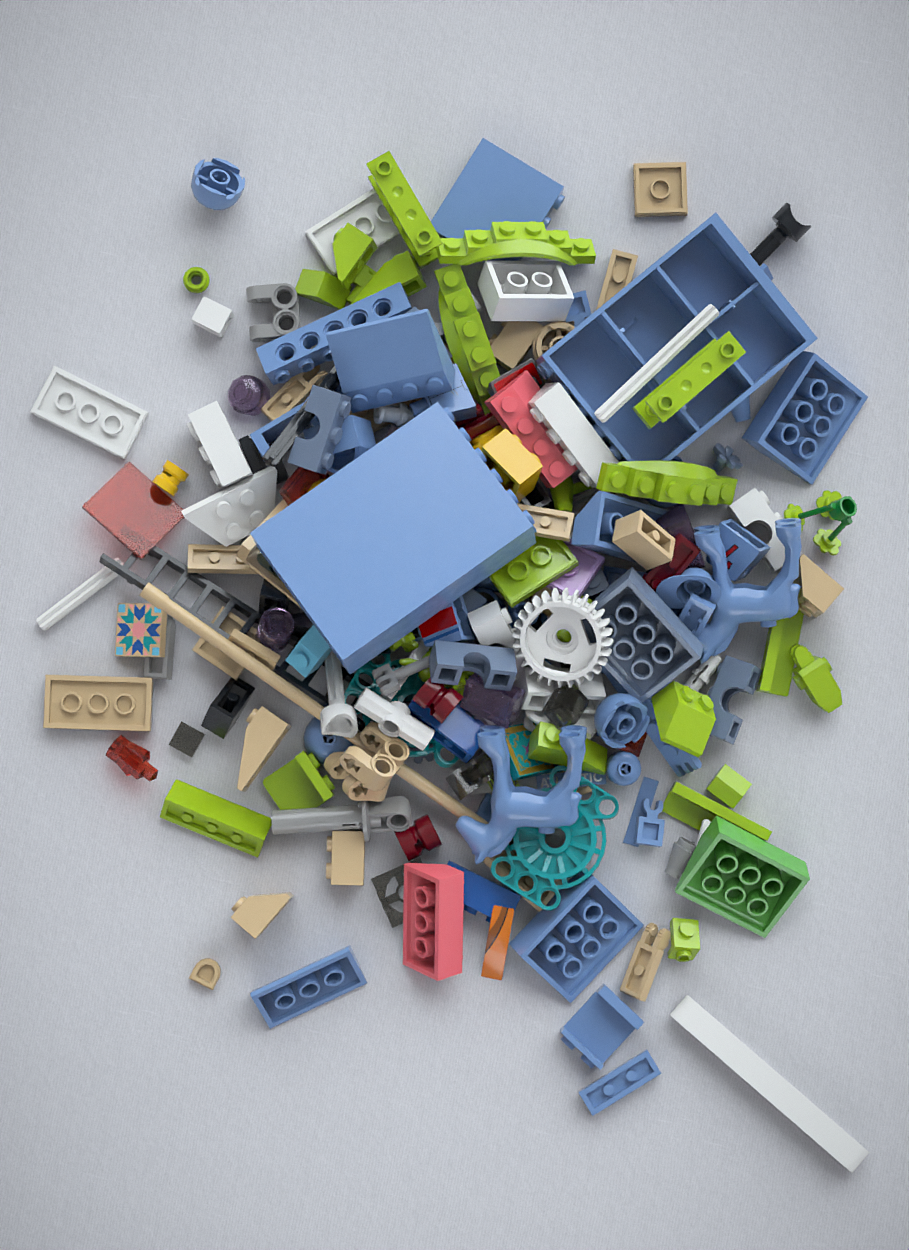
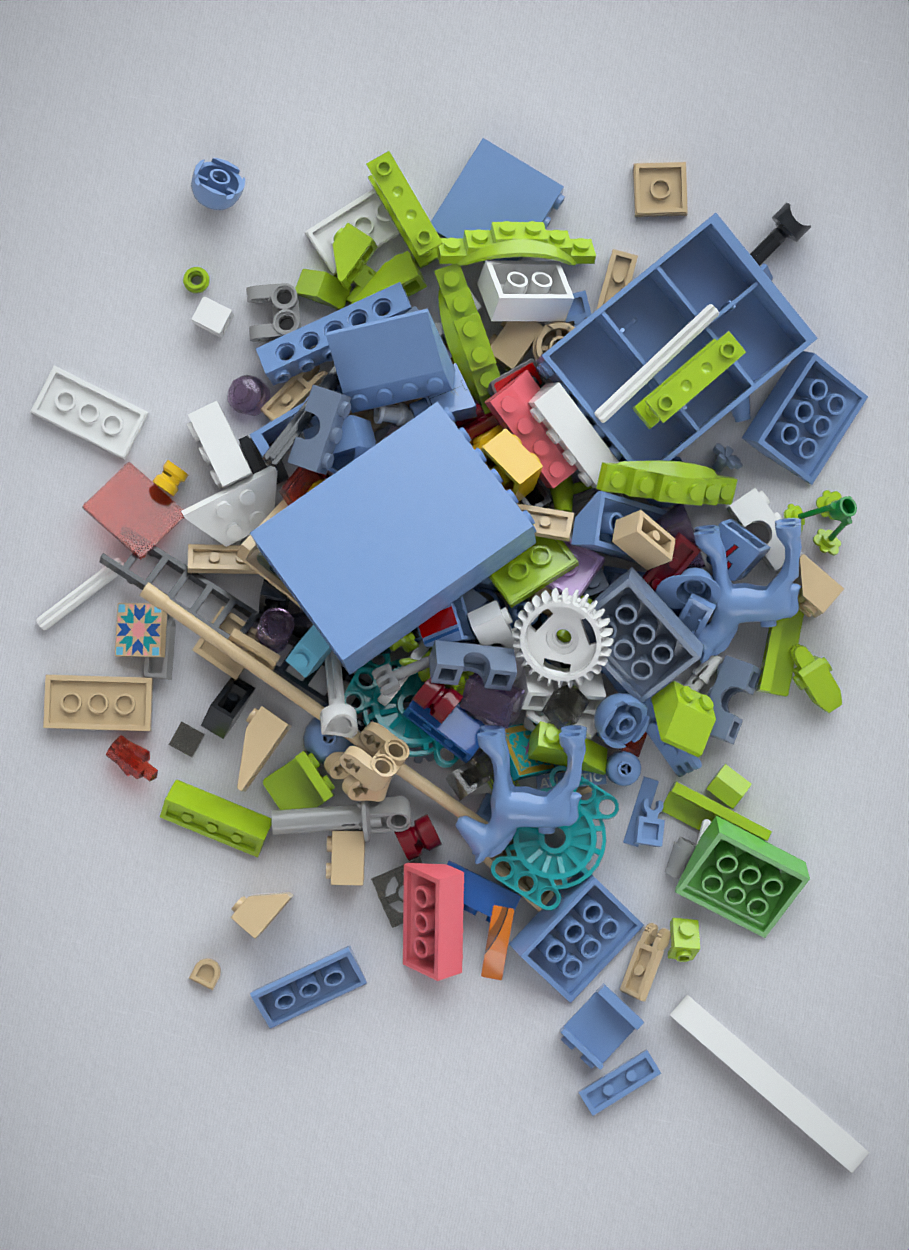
white piece [354,688,435,751] -> none

